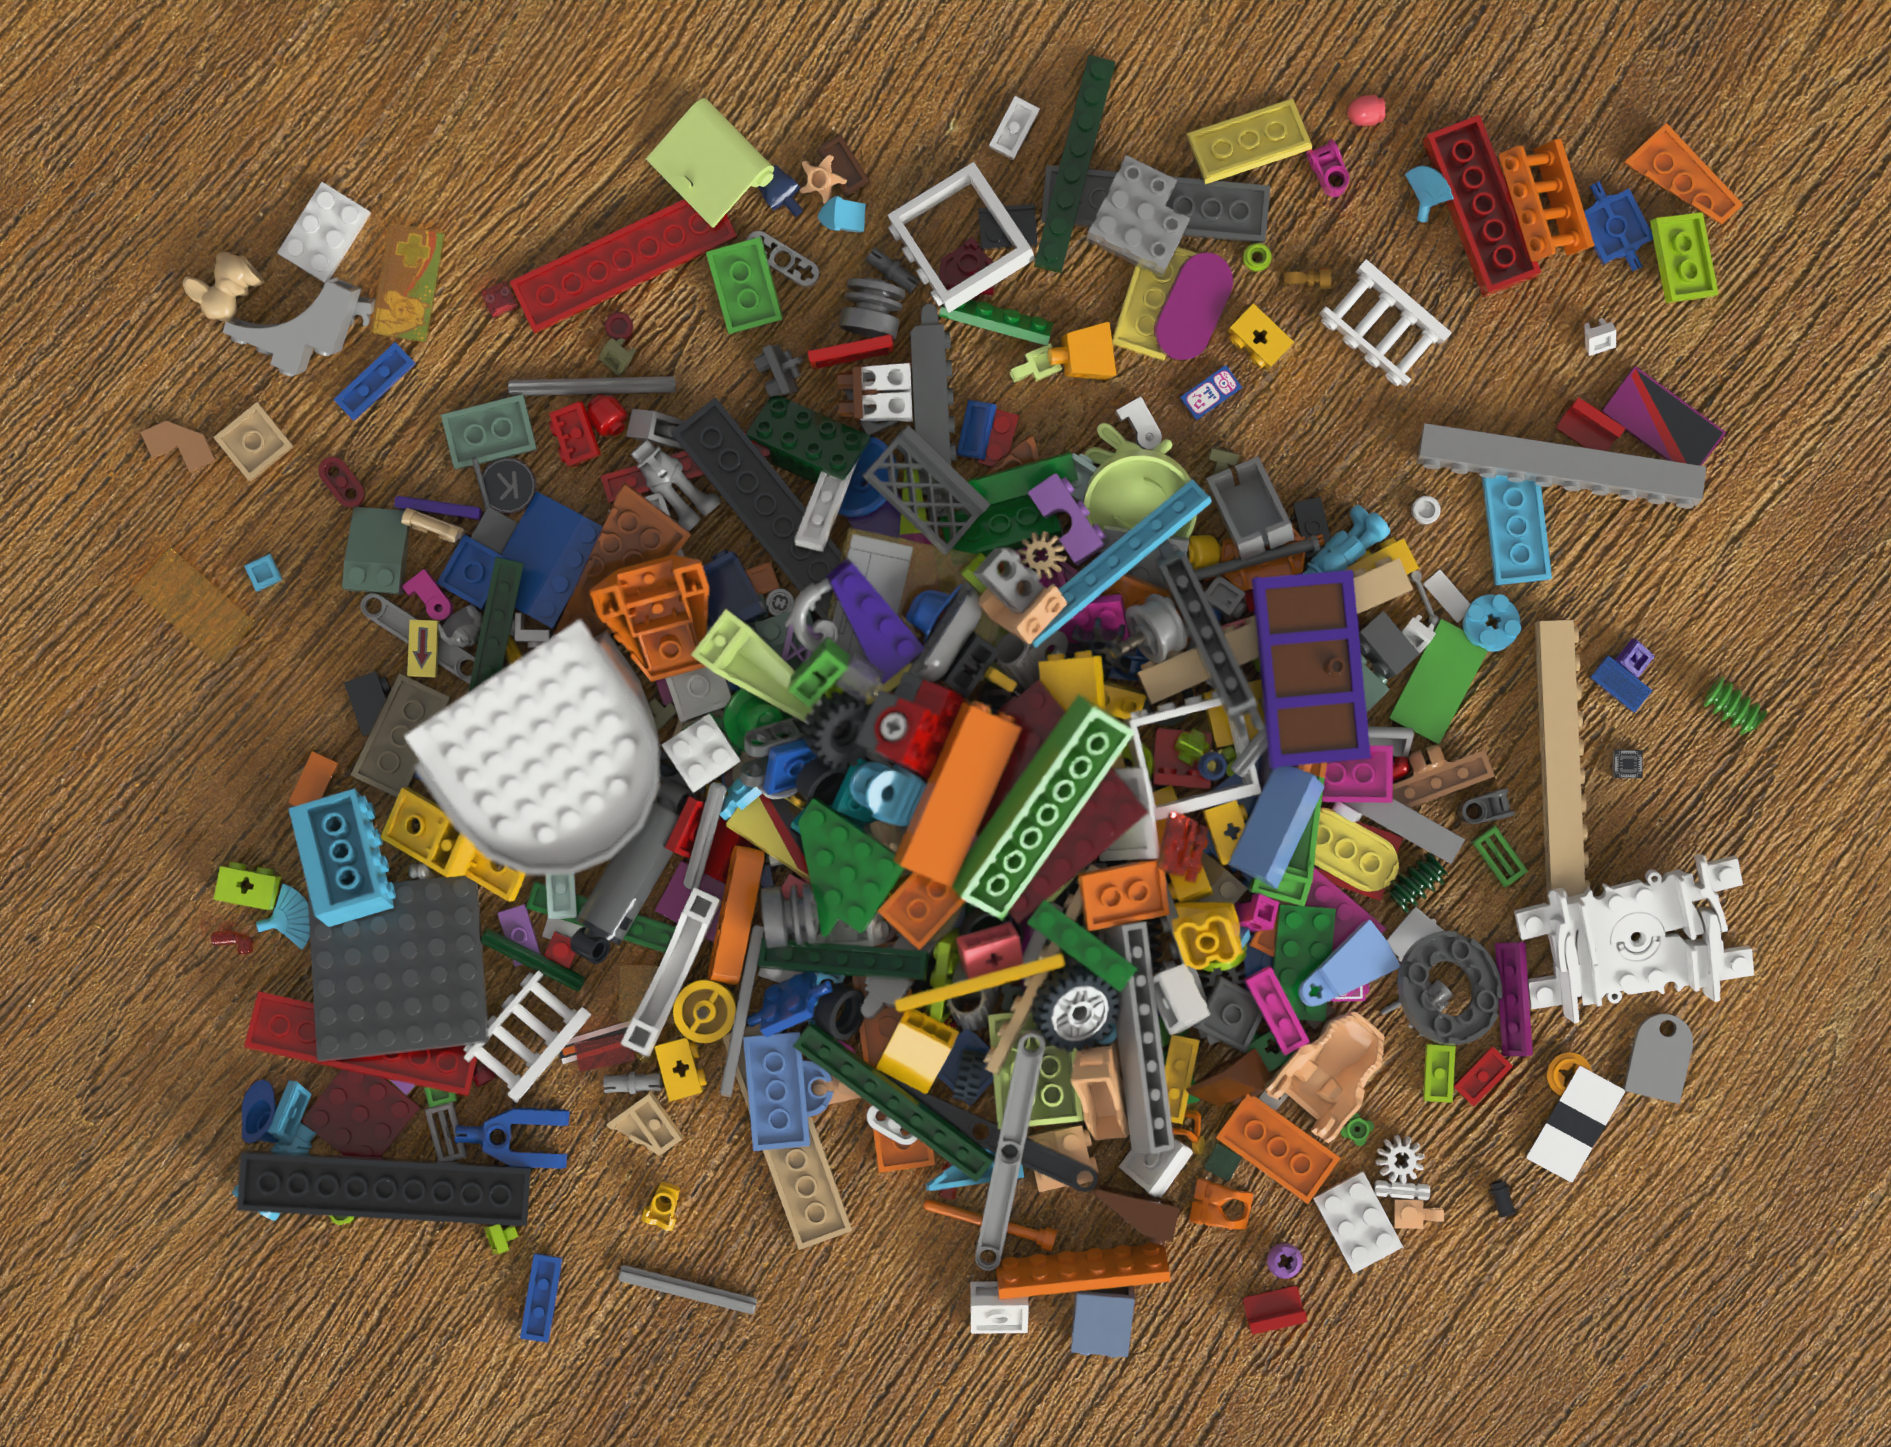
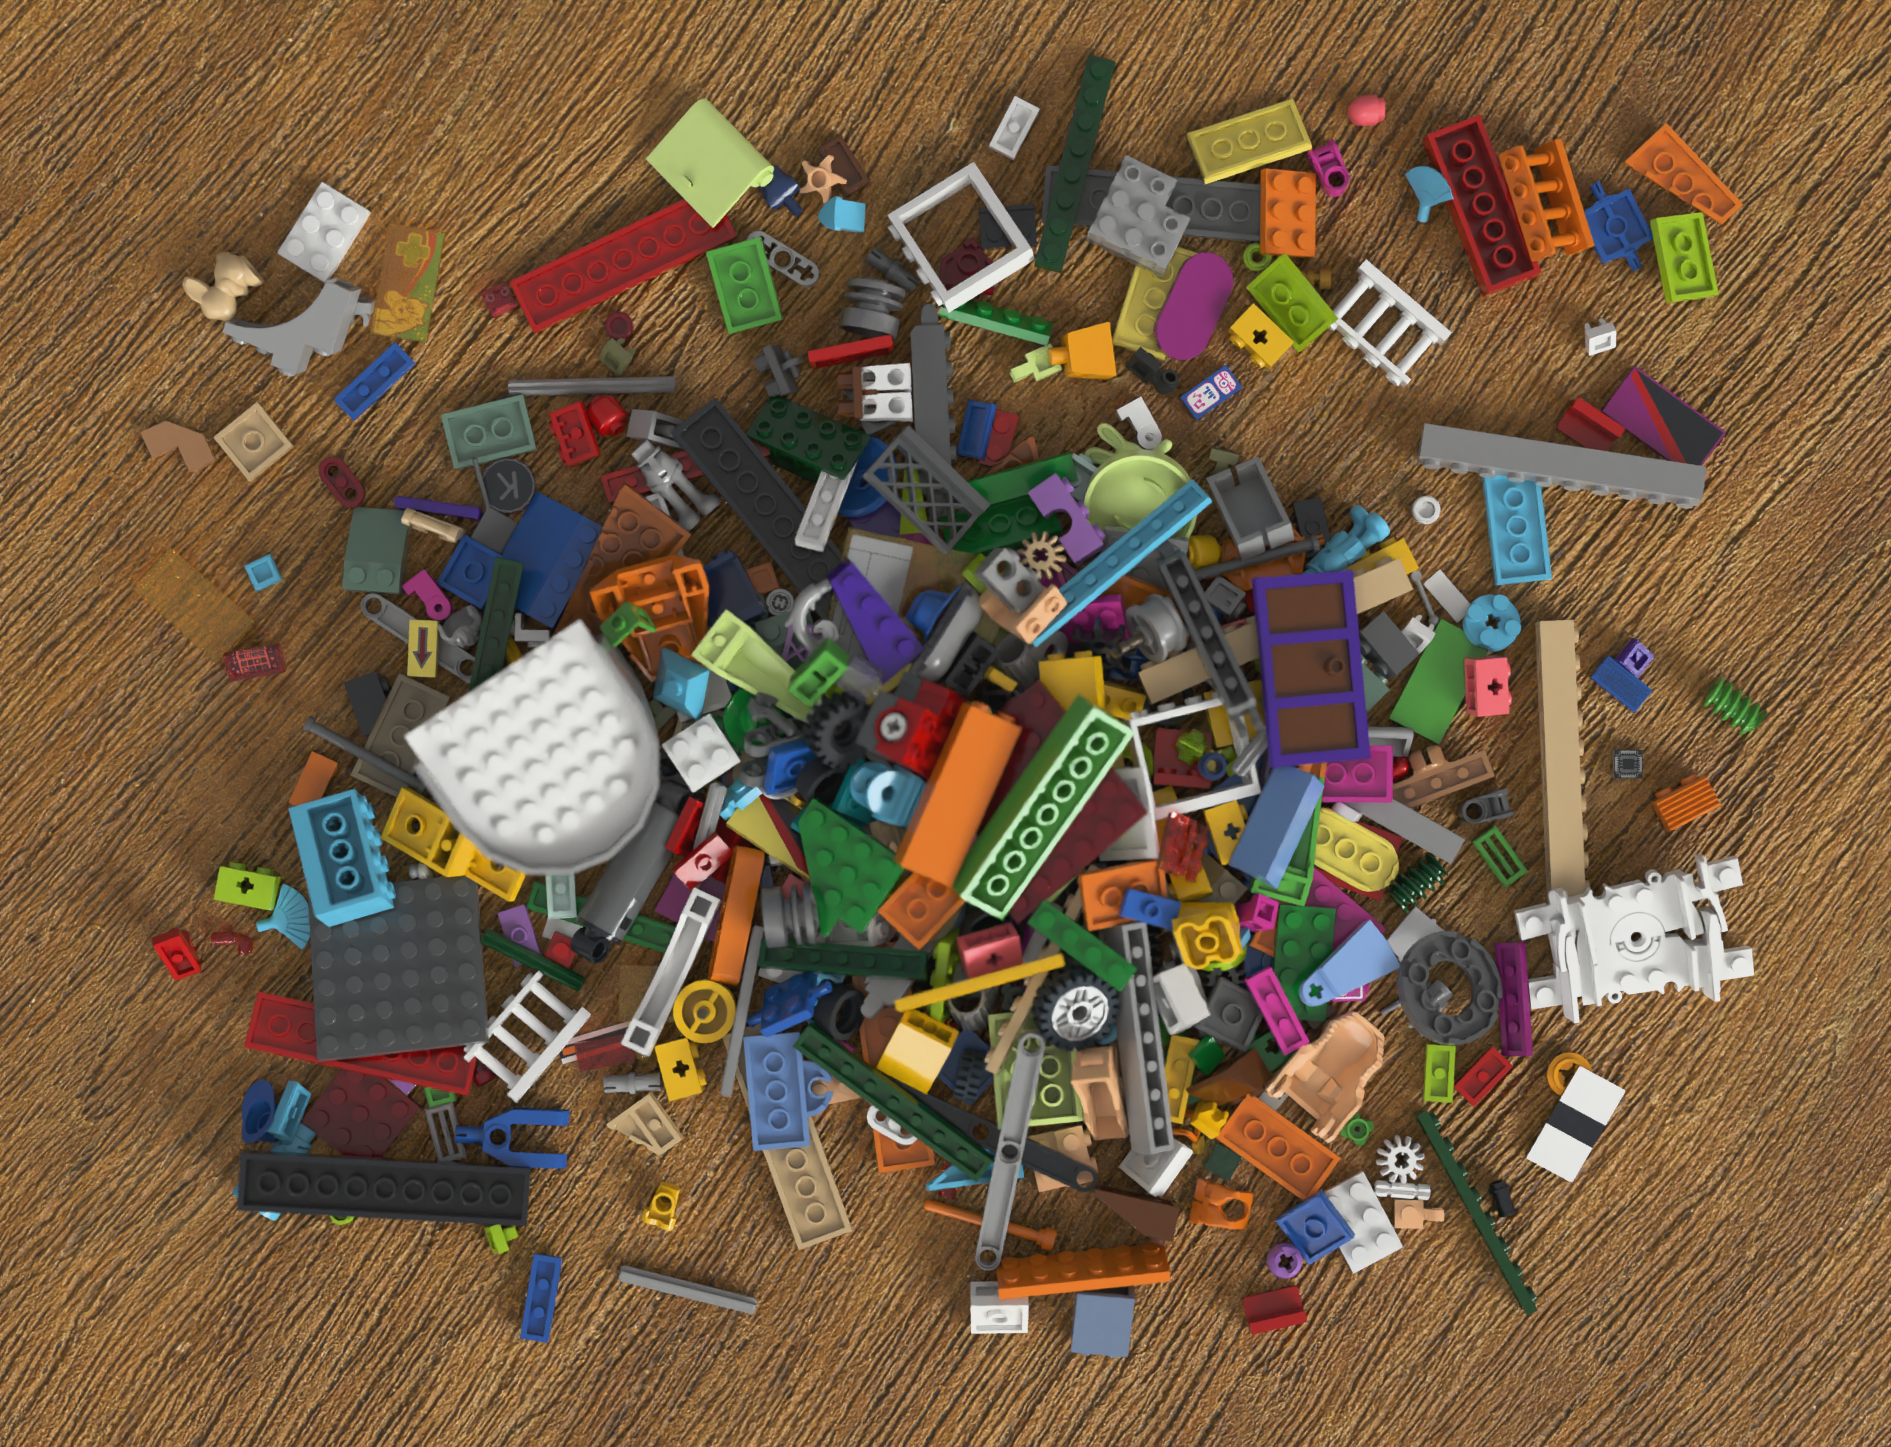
light grey tile [1622,1013,1693,1104] -> none
none -> red slope [152,928,202,981]
none -> clear red tile [223,643,287,682]
none -> dark grey bar [303,716,428,796]
none -> bright green bracket [600,601,657,647]
none -> medium azure slope [653,647,710,721]
none -> plate [672,832,734,891]
none -> dark grey bar [748,692,796,736]
none -> blue plate [1118,887,1181,930]
none -> pearl dark grey plate [1125,347,1179,395]
none -> green tile [1188,1035,1226,1076]
none -> yellow tile [1190,1100,1229,1140]
none -> lime plate [1246,253,1338,352]
none -> orange plate [1260,168,1316,259]
none -> blue plate [1275,1189,1355,1265]
none -> dark green plate [1413,1108,1538,1316]
none -> coral brick [1464,655,1512,717]
none -> orange brick [1650,773,1721,831]

